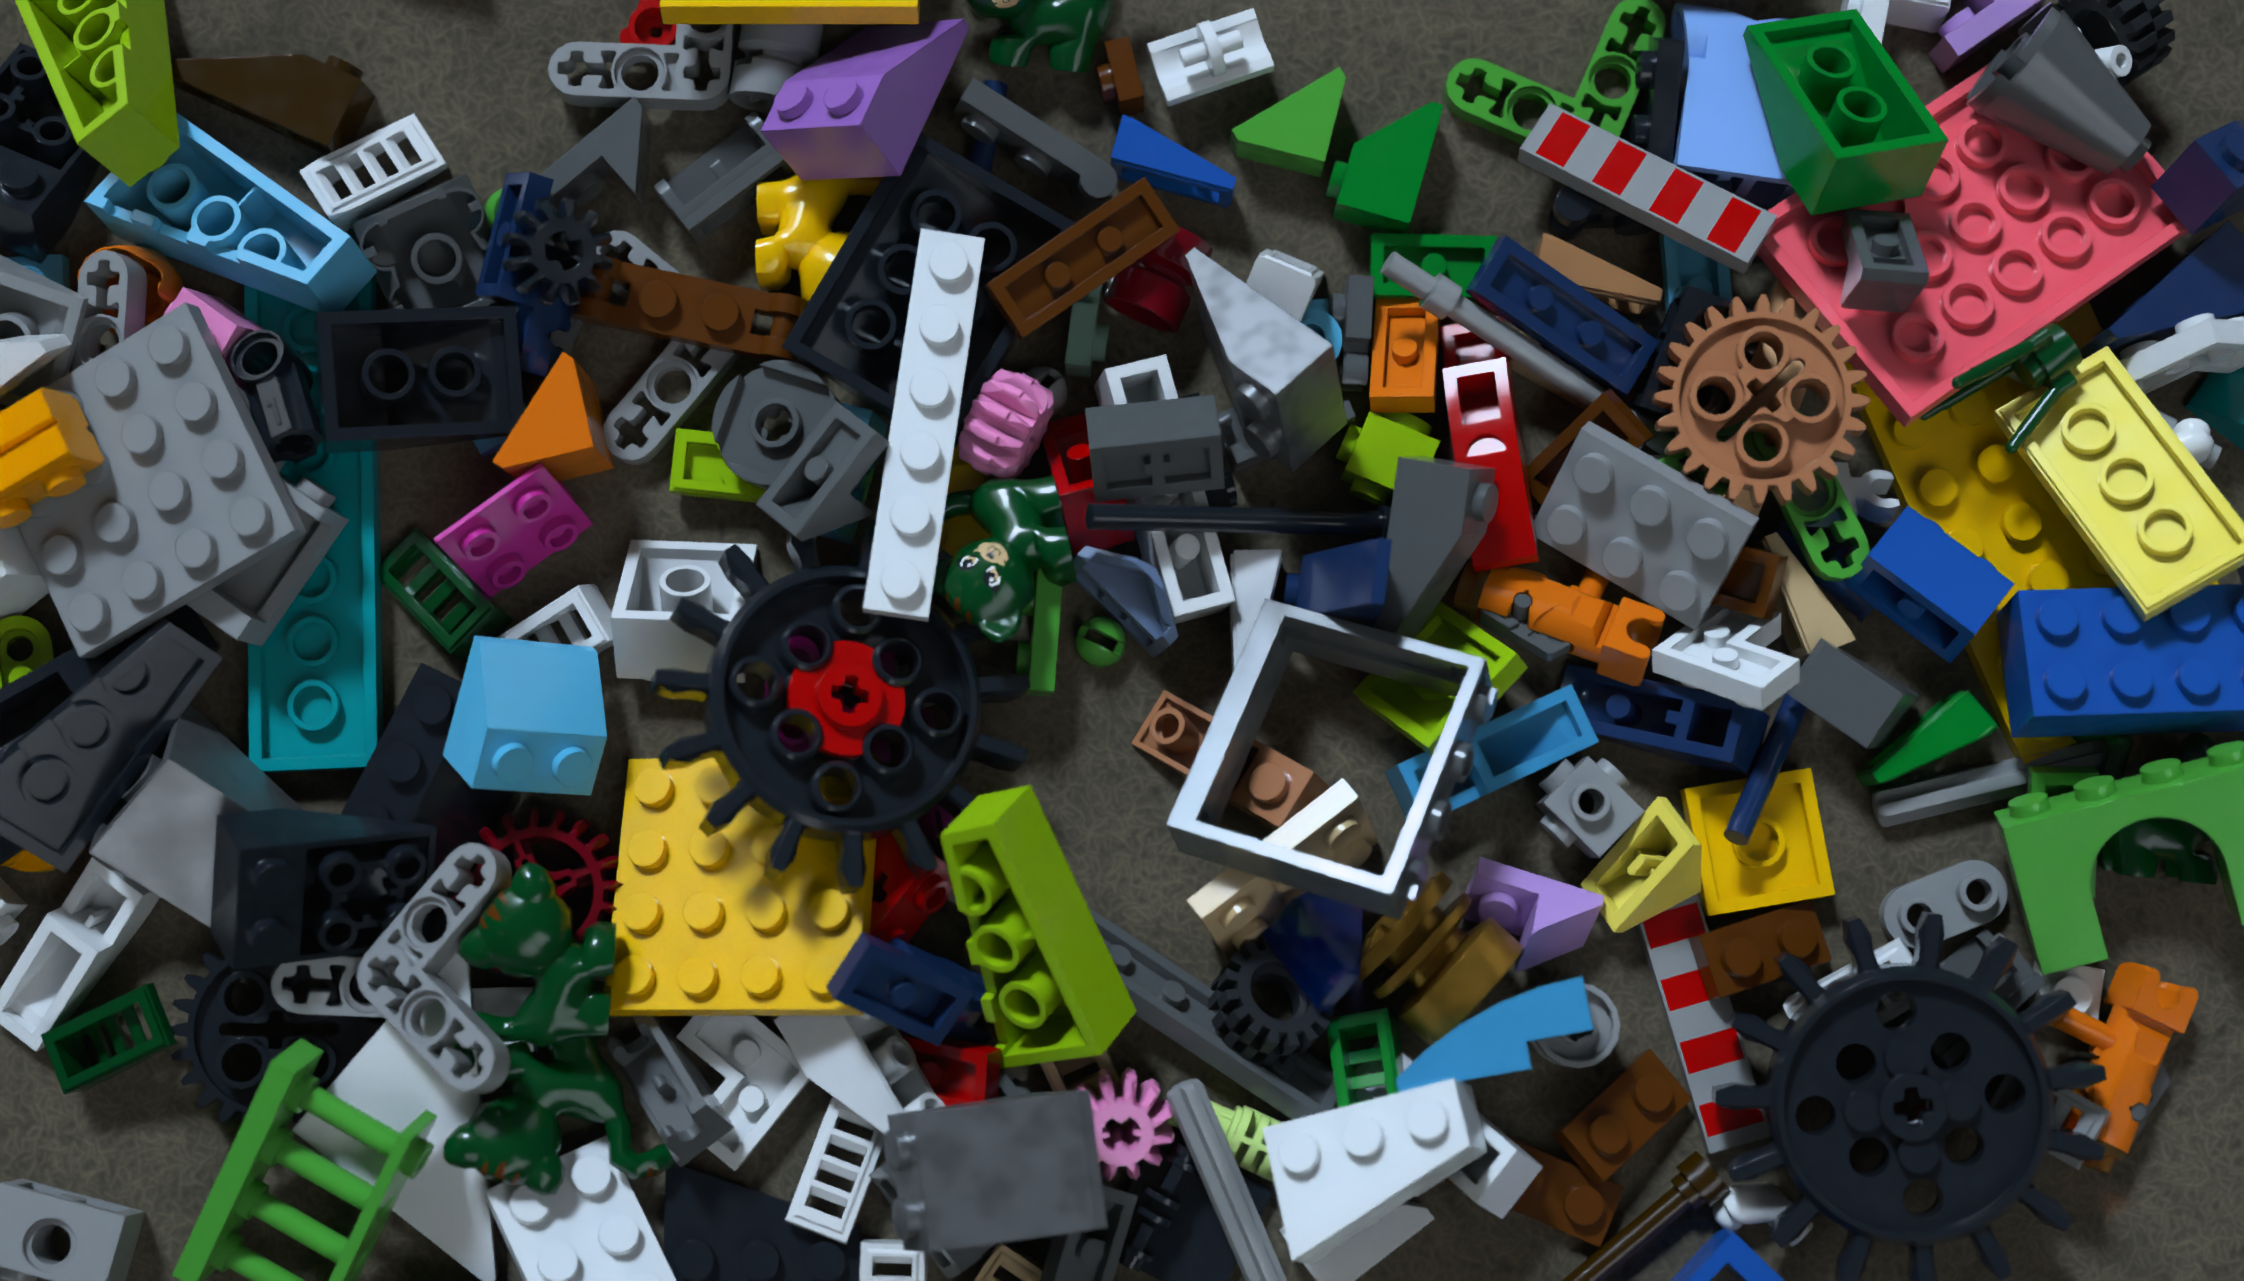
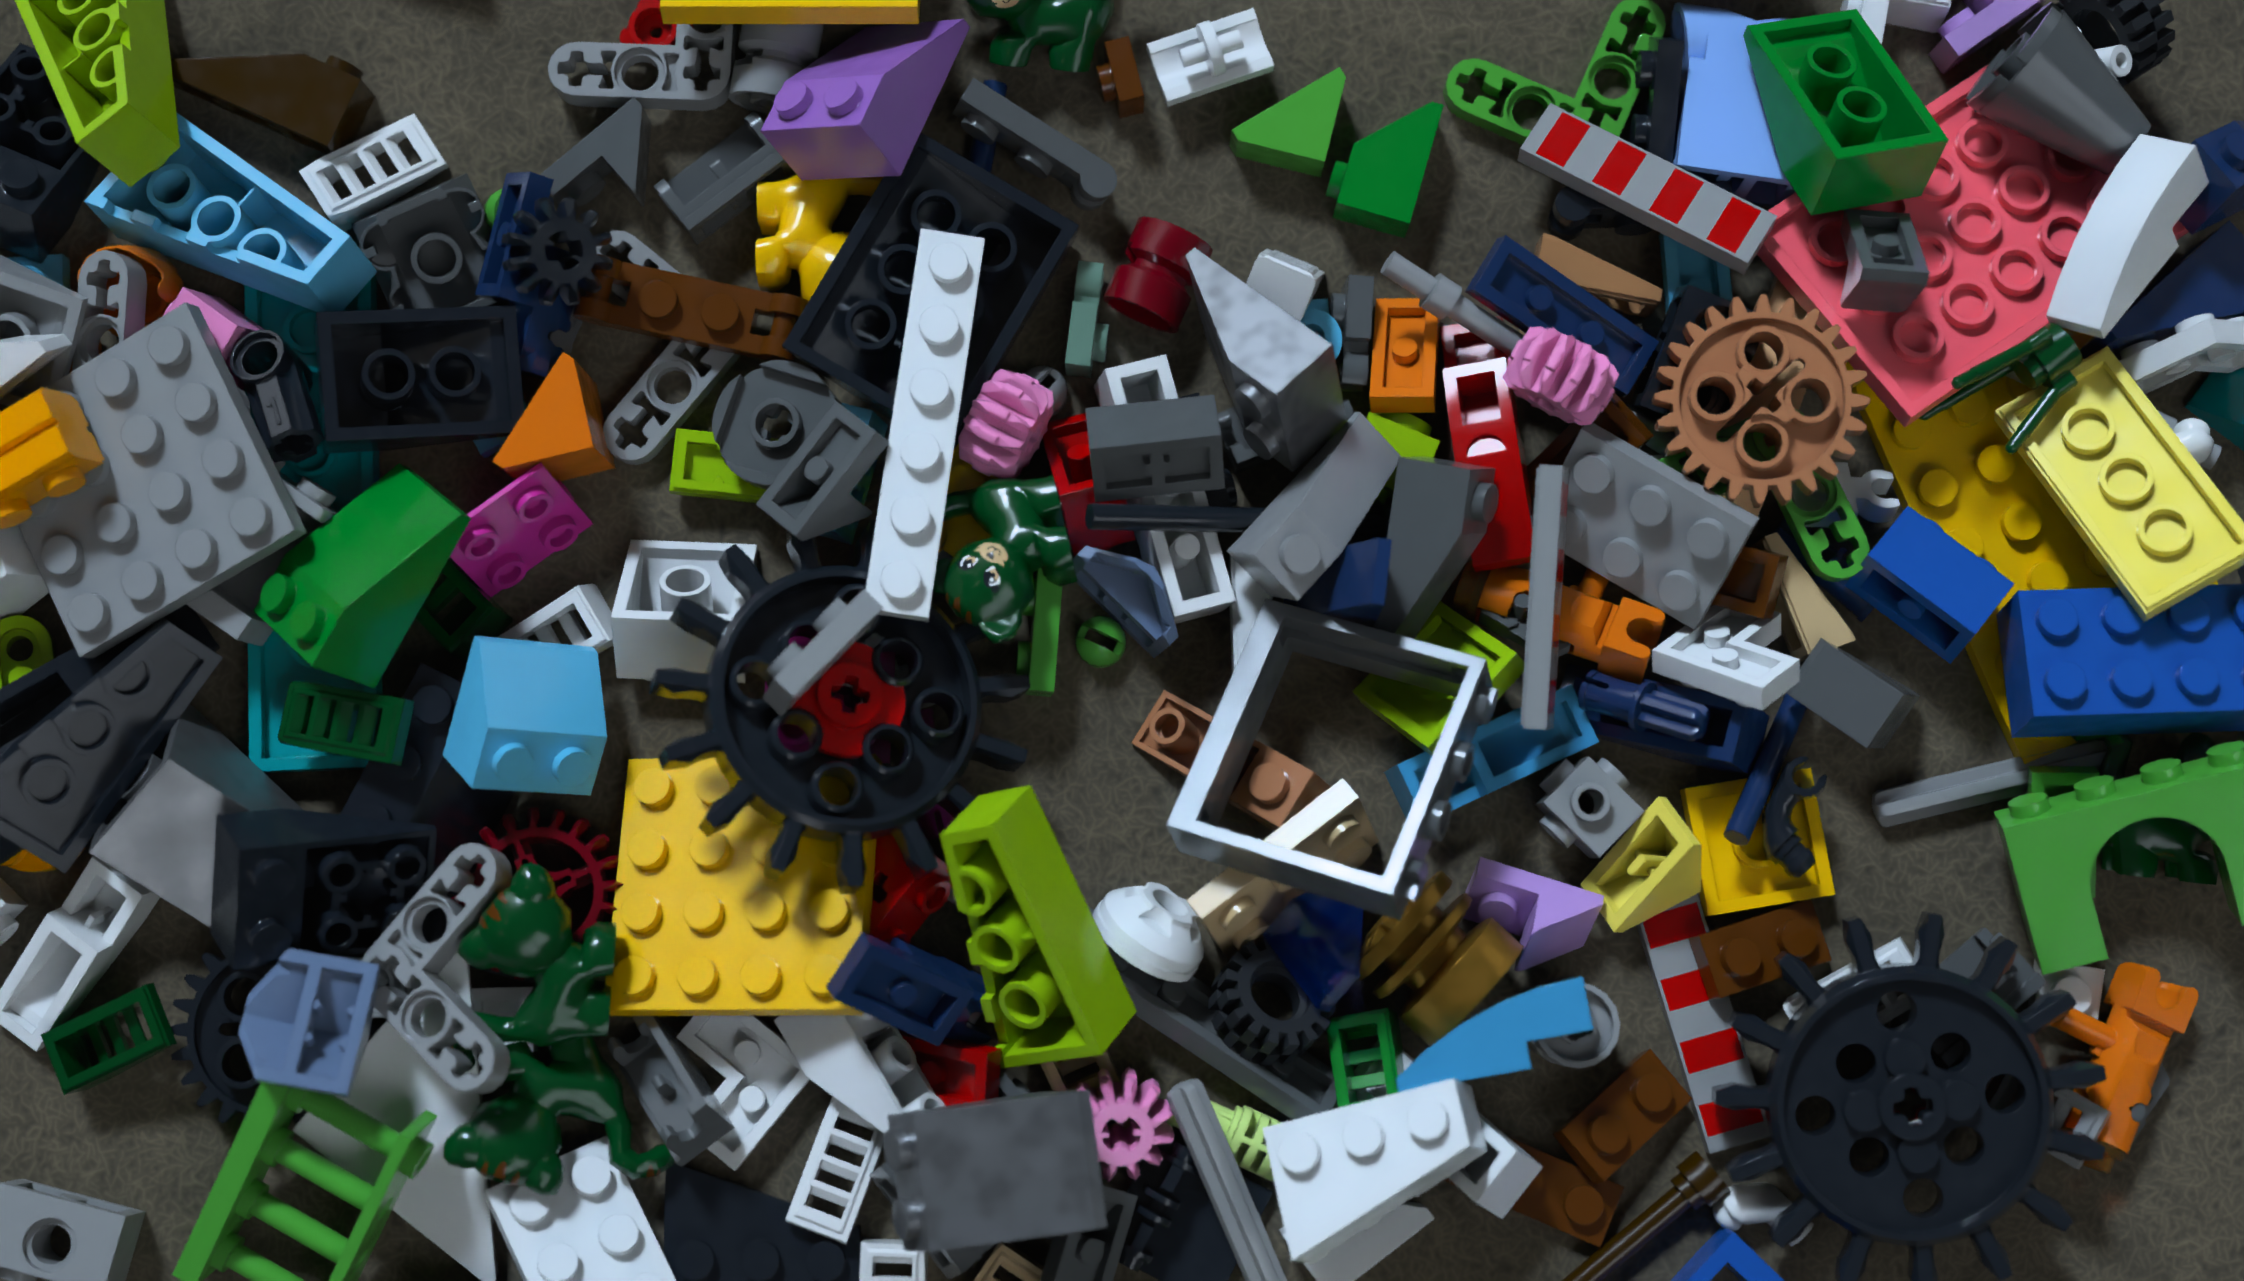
reddish brown plate [983,177,1181,340] -> none
blue slope [1111,115,1236,208] -> none
green plate [1369,233,1498,303] -> none
green slope [1856,690,1999,787] -> none
light grey plate [1879,860,2008,948] -> none
none -> sand blue slope [238,948,381,1098]
none -> green slope [253,463,471,688]
none -> dark green slope [278,680,415,766]
none -> light grey plate [762,589,883,716]
none -> white piece [1092,882,1204,982]
none -> light grey slope [1227,412,1401,601]
none -> bright pink gear [1503,326,1619,426]
none -> light grey tile [1520,464,1570,730]
none -> dark blue axle [1578,670,1710,742]
none -> black piece [1762,757,1827,878]
none -> white slope [2046,134,2209,339]

